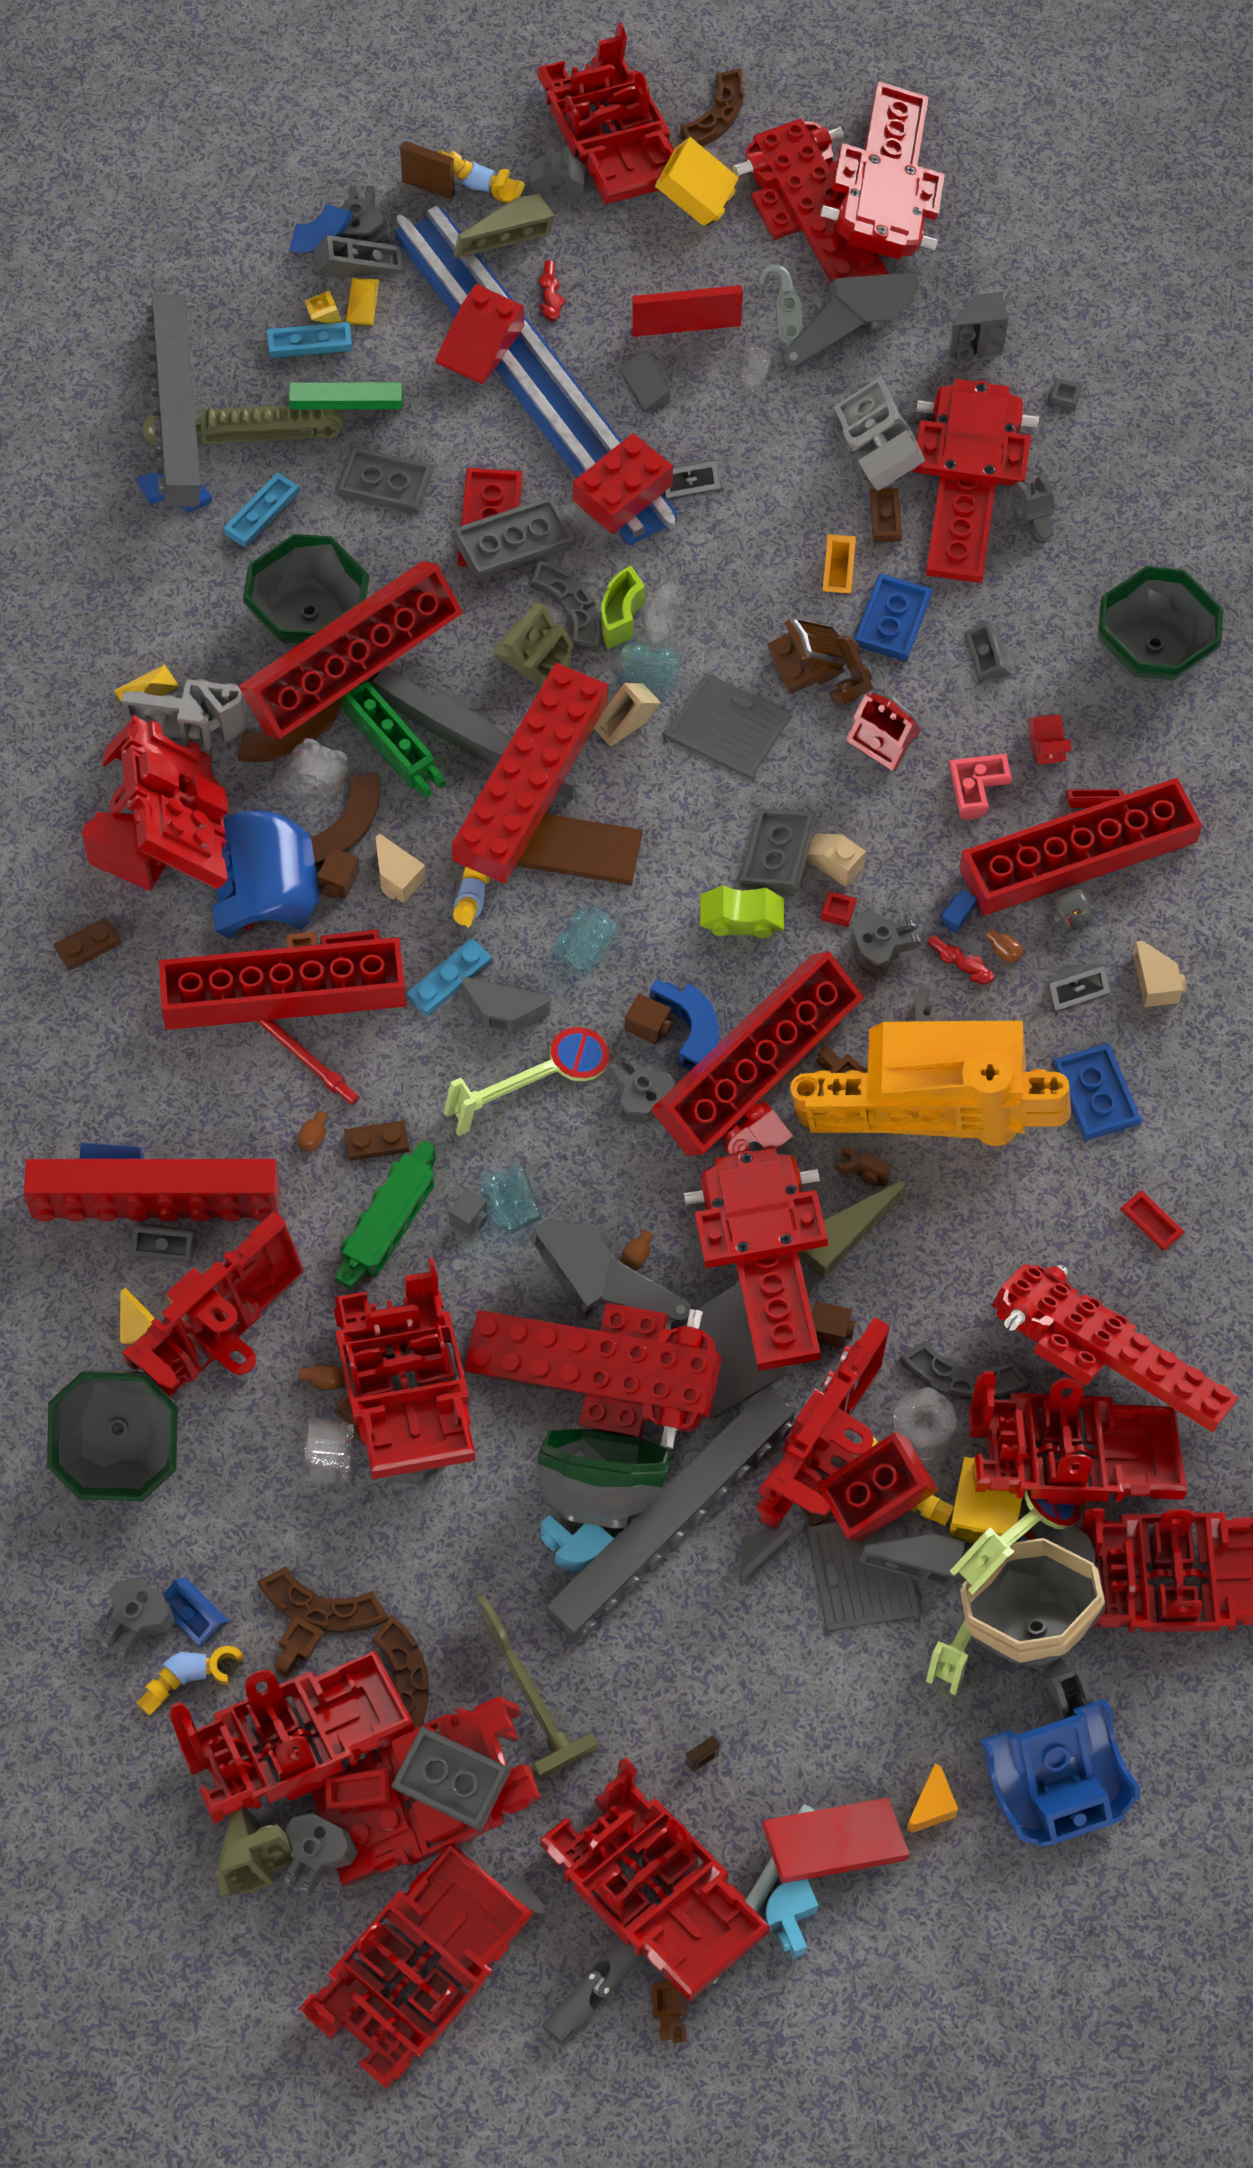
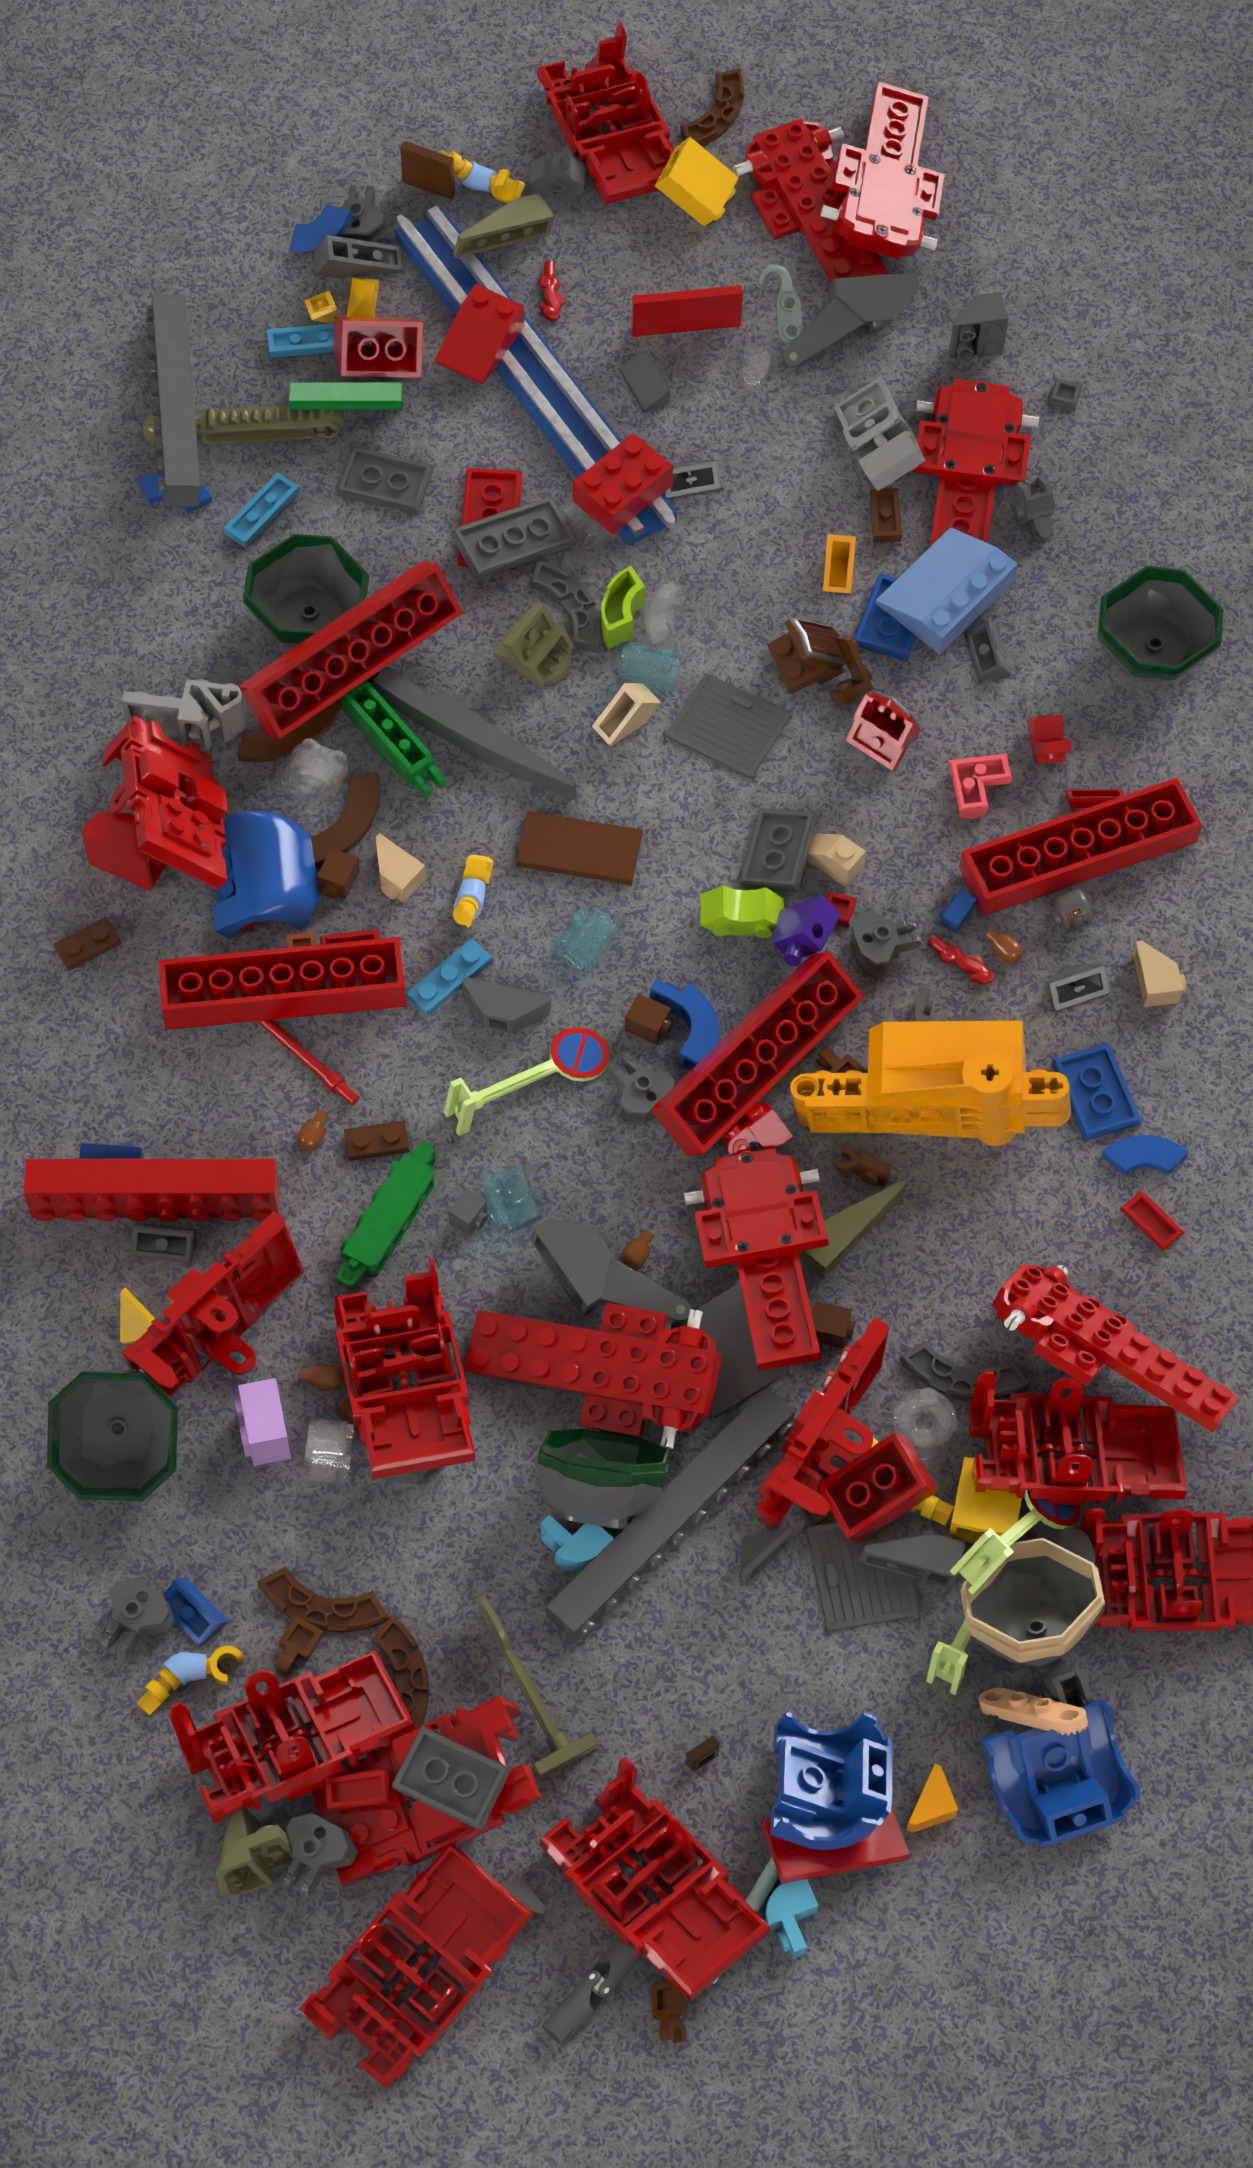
yellow slope [114,665,179,703] -> none
red brick [452,663,609,884] -> none
none -> lavender brick [234,1378,291,1466]
none -> red slope [333,317,423,378]
none -> blue piece [770,1711,893,1850]
none -> dark purple torso [773,895,840,966]
none -> medium blue slope [875,527,1018,655]
none -> light nougat plate [978,1688,1088,1735]
none -> blue tile [1101,1135,1189,1175]

